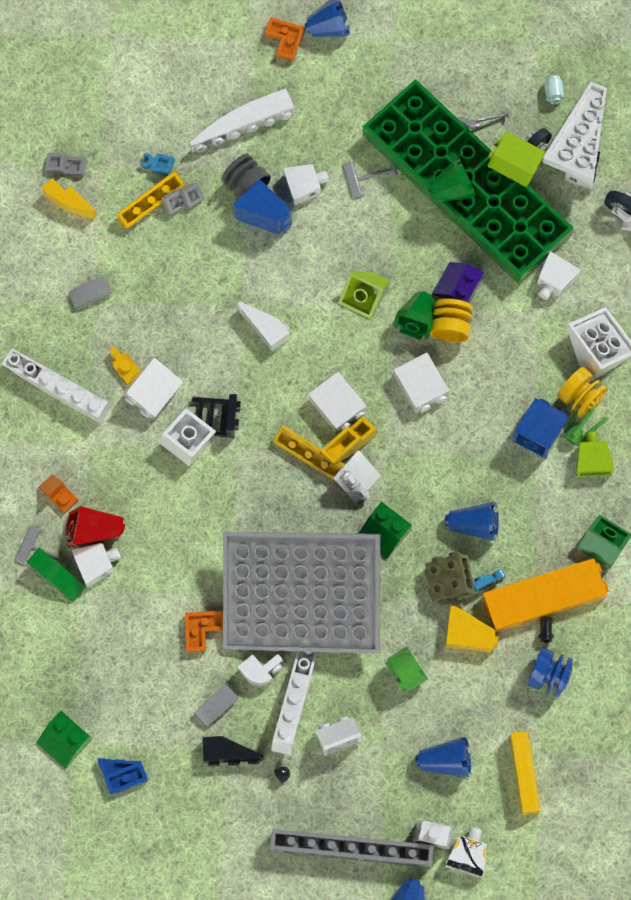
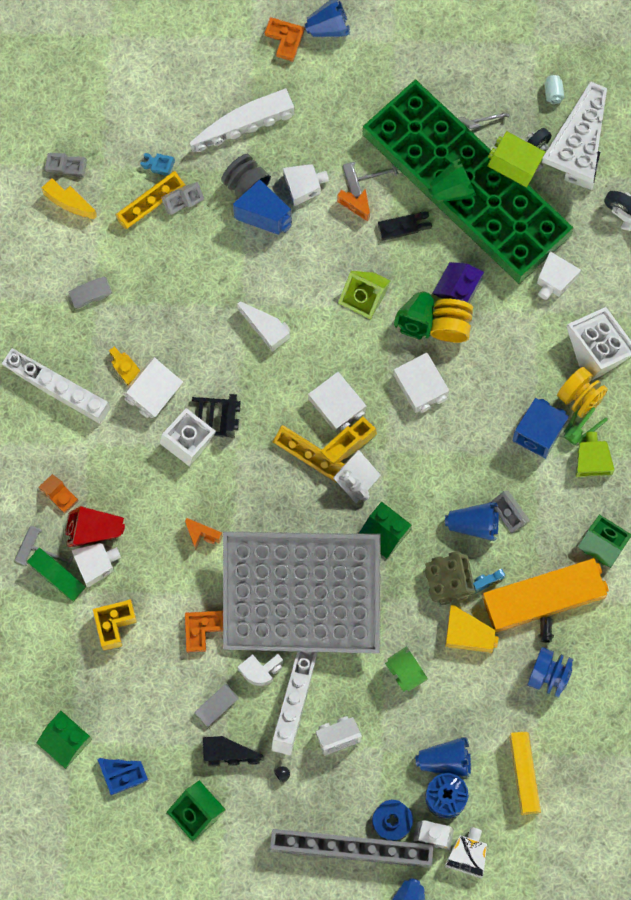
none -> yellow brick [93,599,137,651]
none -> green slope [167,780,226,842]
none -> orange slope [185,518,223,550]
none -> orange slope [337,189,370,222]
none -> blue plate [373,800,413,841]
none -> black hinge [378,211,432,241]
none -> blue wheel [425,773,469,819]
none -> light grey slope [491,490,530,534]

